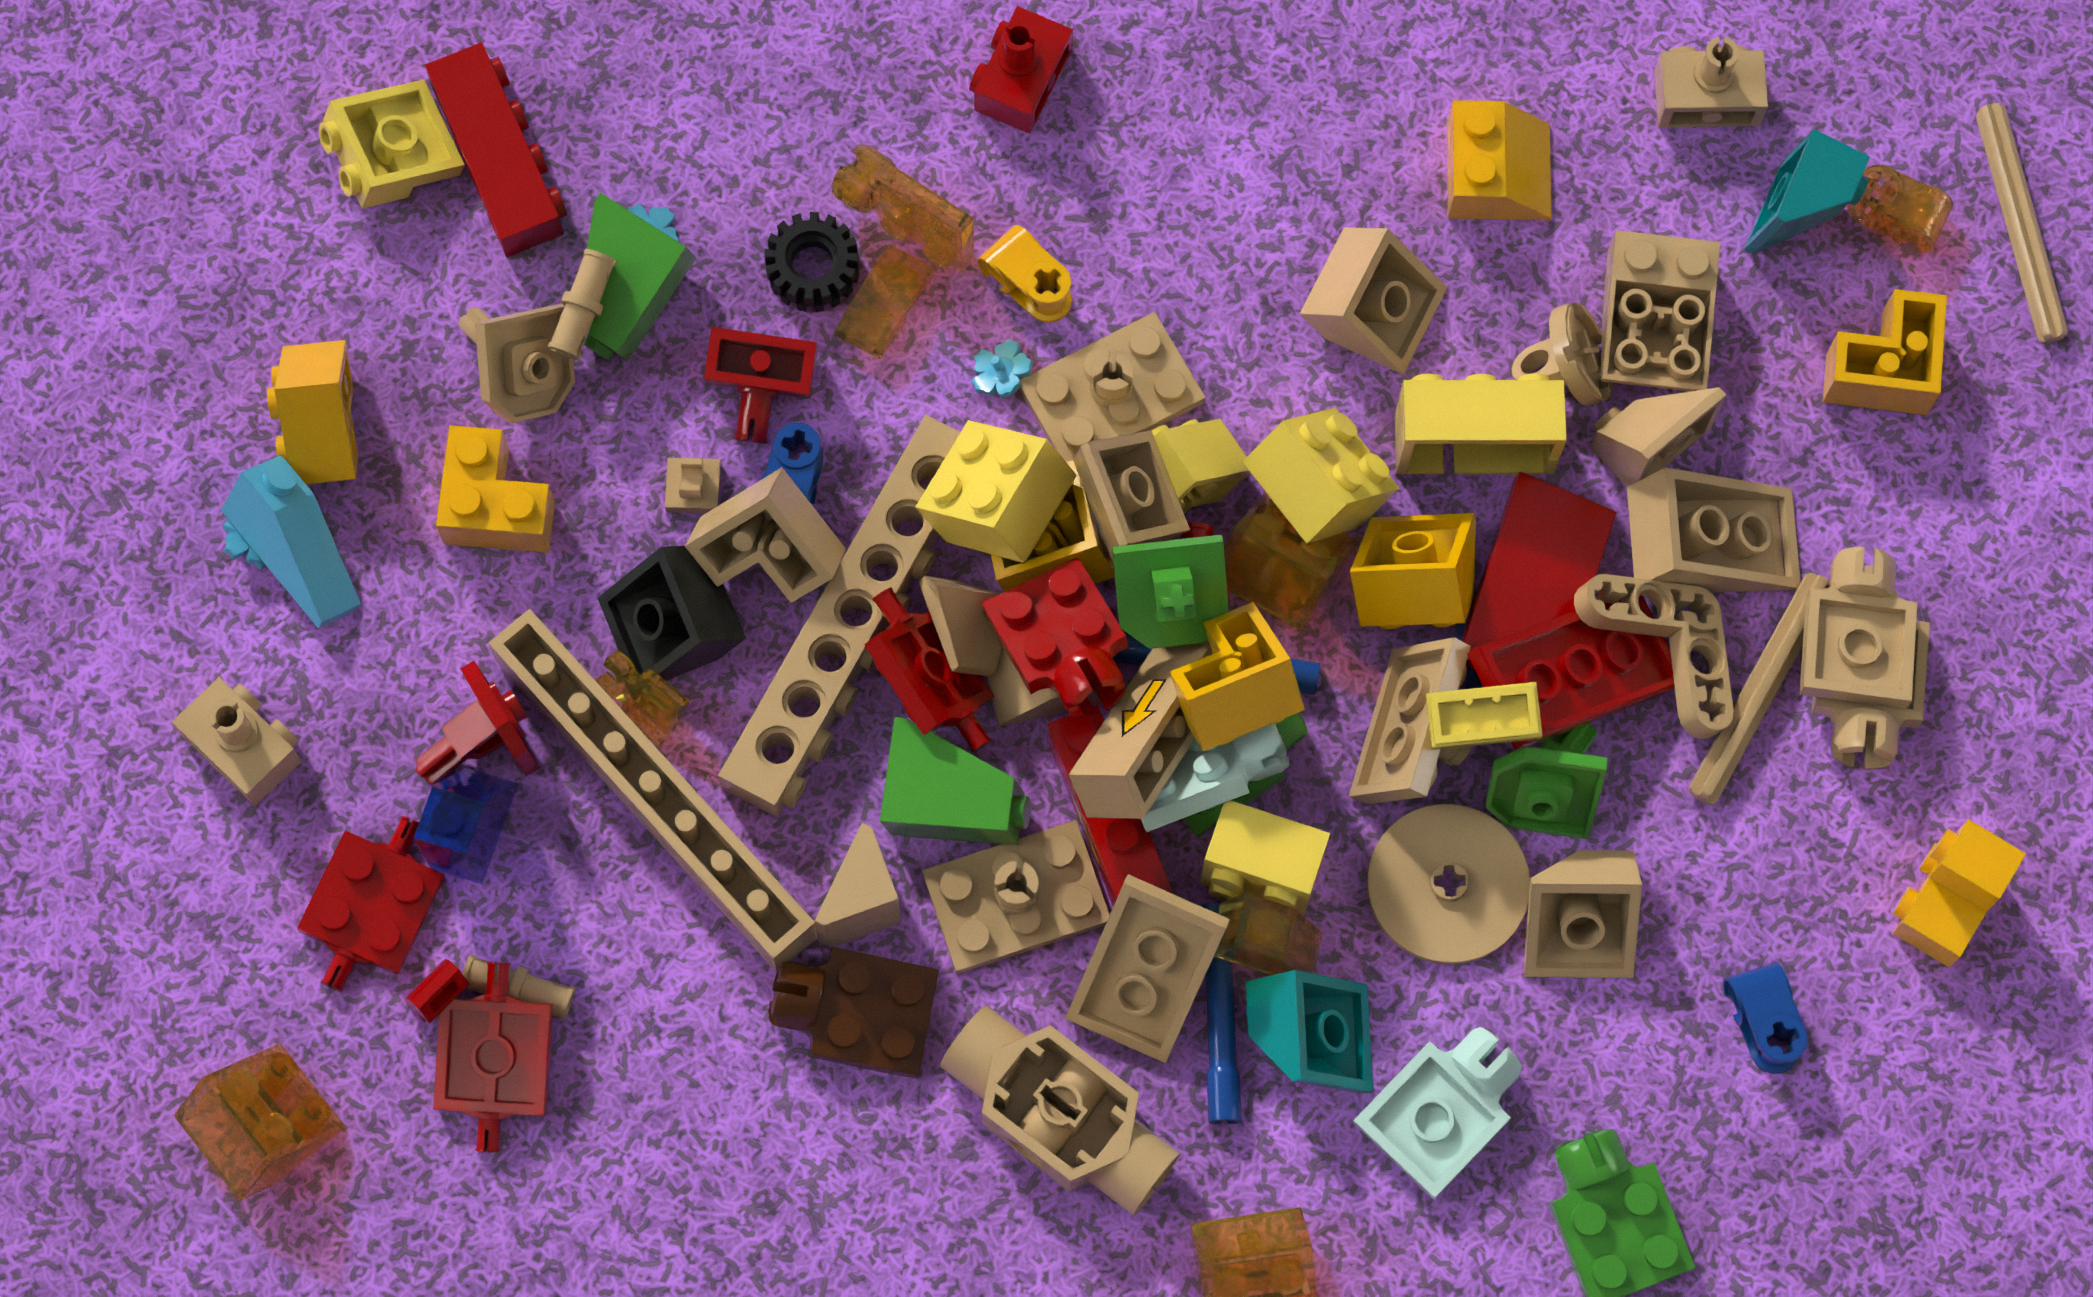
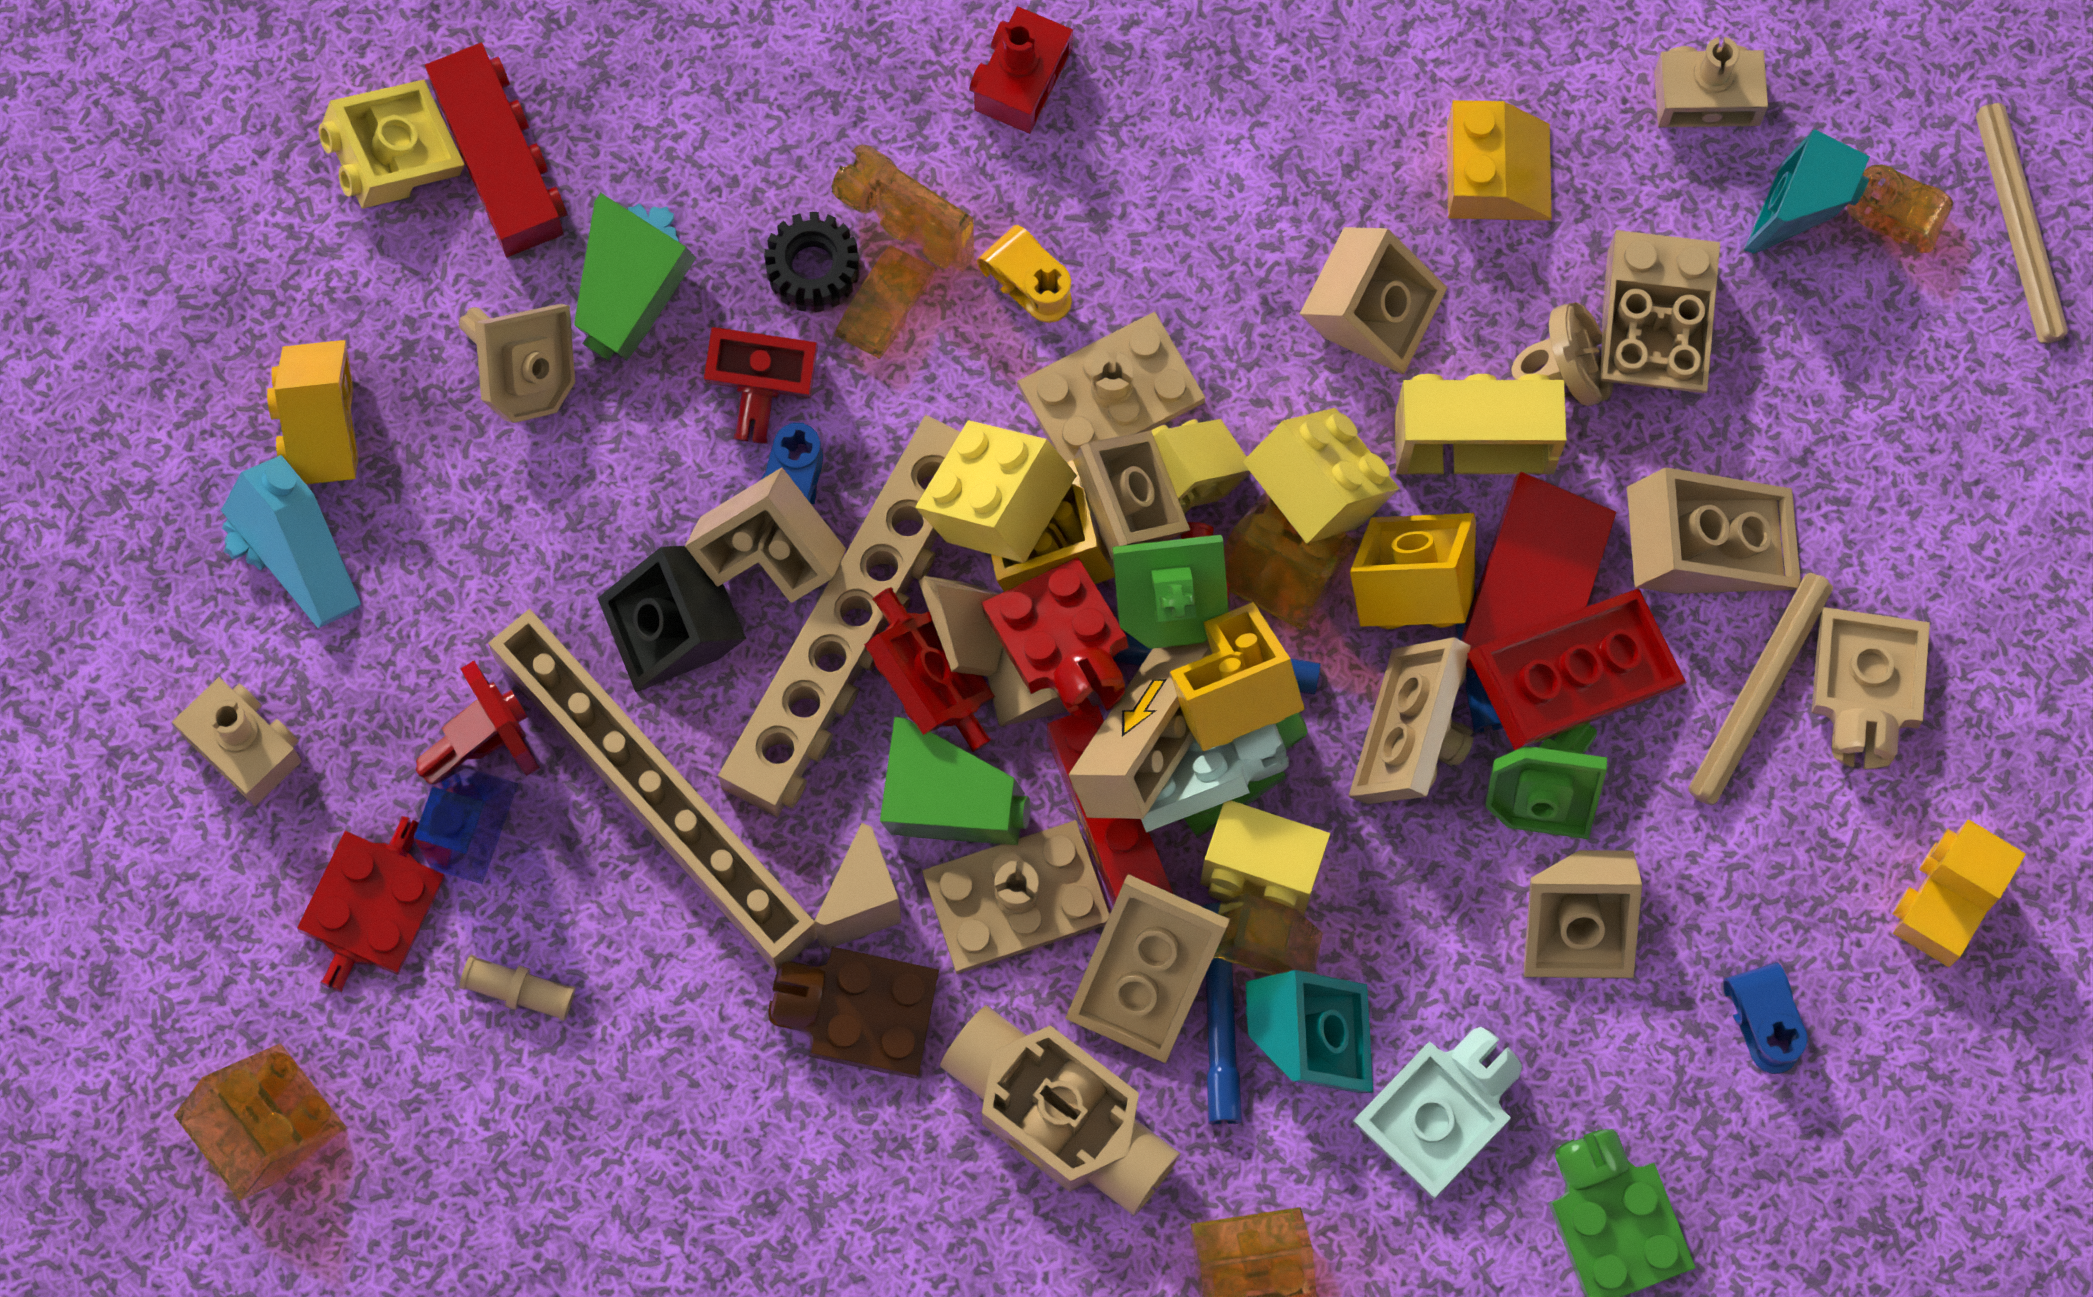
red slope [404,959,469,1024] -> none
red plate [433,962,554,1152] -> none
yellow brick [436,425,555,553] -> none
tan pin [547,249,617,360] -> none
clear yellow plate [595,650,690,746] -> none
tan tile [665,457,721,514] -> none
medium azure plant [971,338,1033,398] -> none
tan piece [1367,804,1530,965] -> none
light yellow plate [1425,682,1542,750] -> none
tan beam [1574,574,1734,740] -> none
tan slope [1590,387,1726,486] -> none
tan plate [1799,547,1917,709] -> none
yellow brick [1822,289,1947,415] -> none

